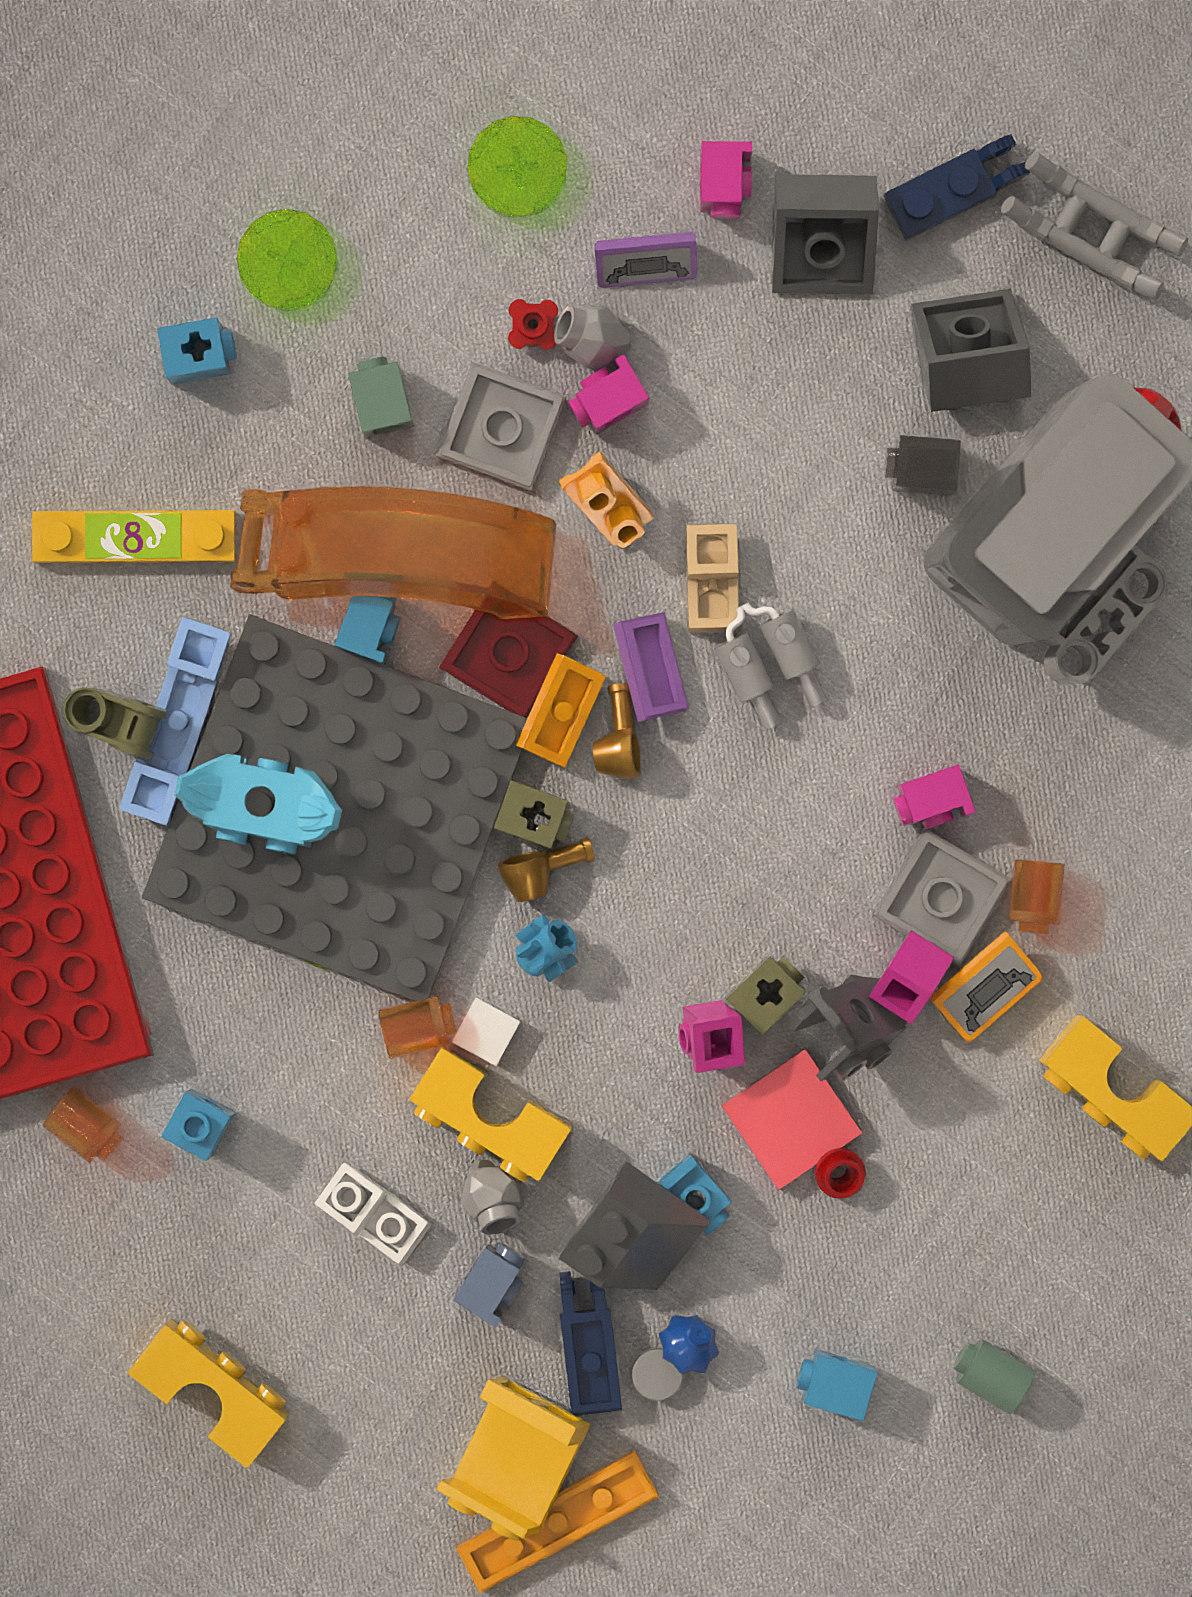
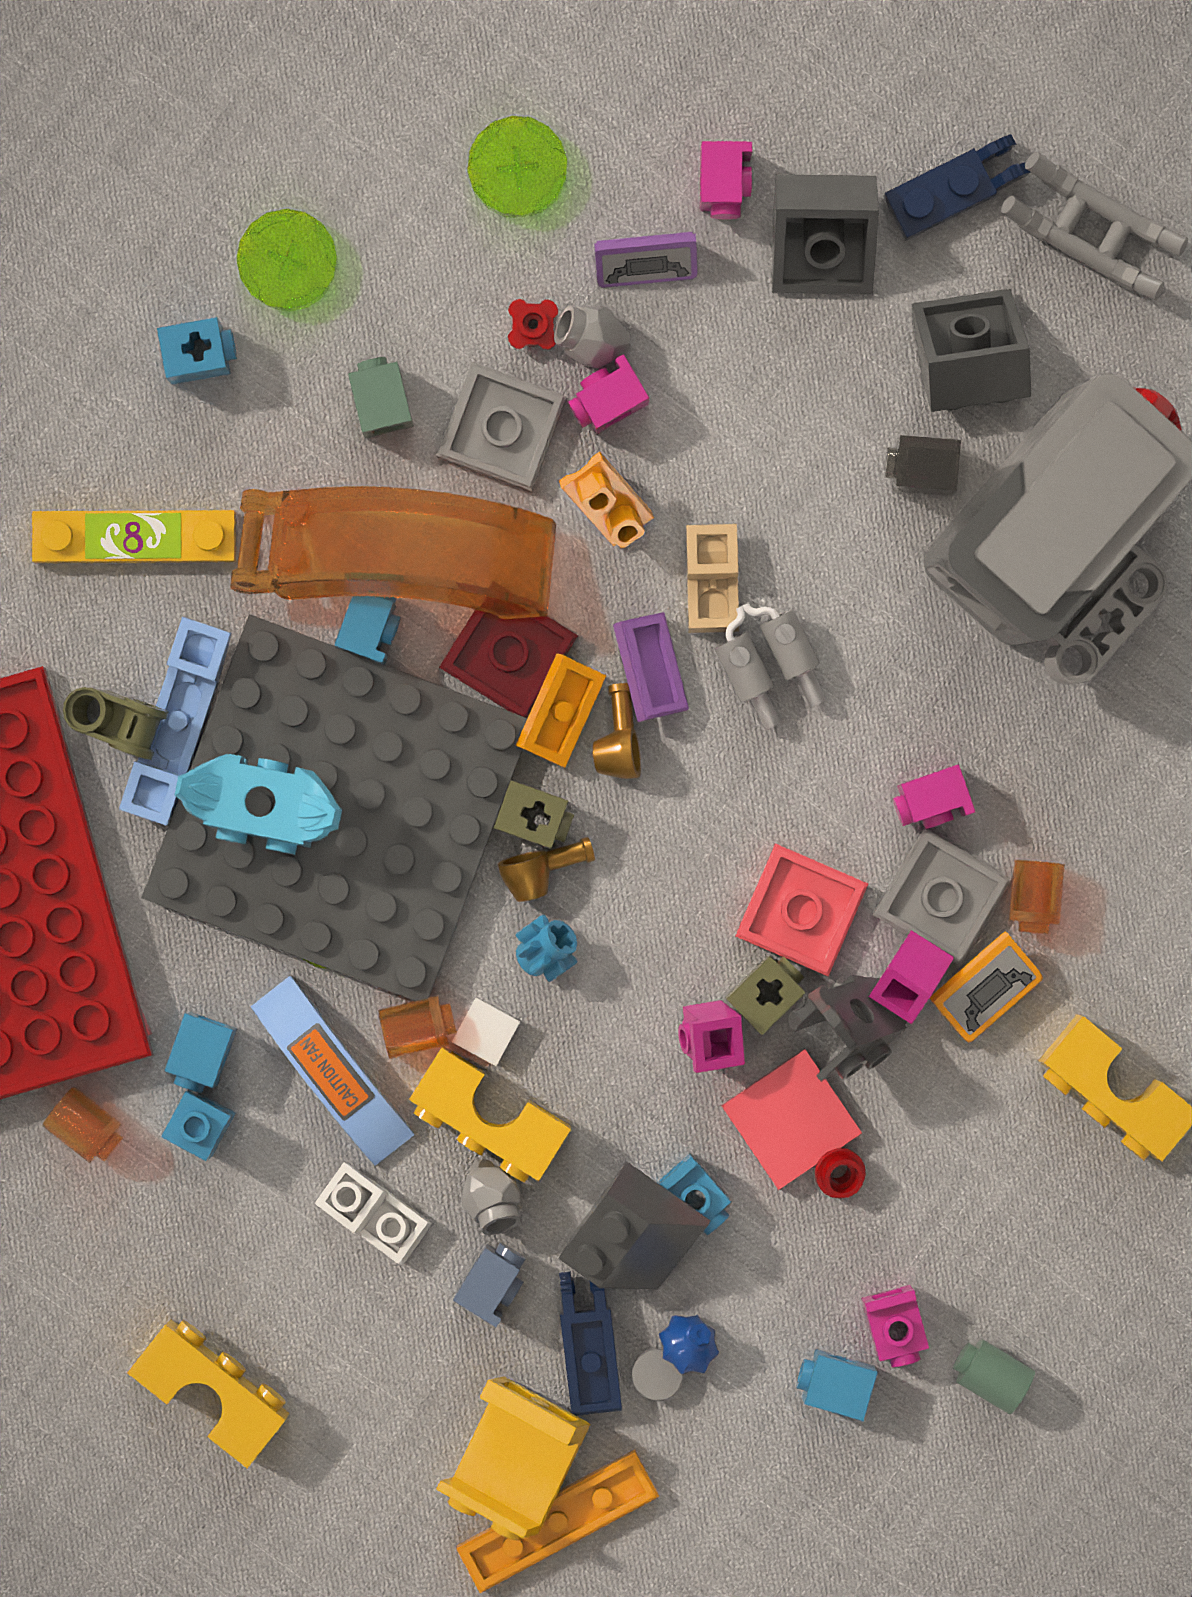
none -> dark azure brick [165,1012,238,1093]
none -> light blue slope [251,975,415,1166]
none -> coral tile [735,844,868,976]
none -> dark pink brick [861,1285,929,1367]

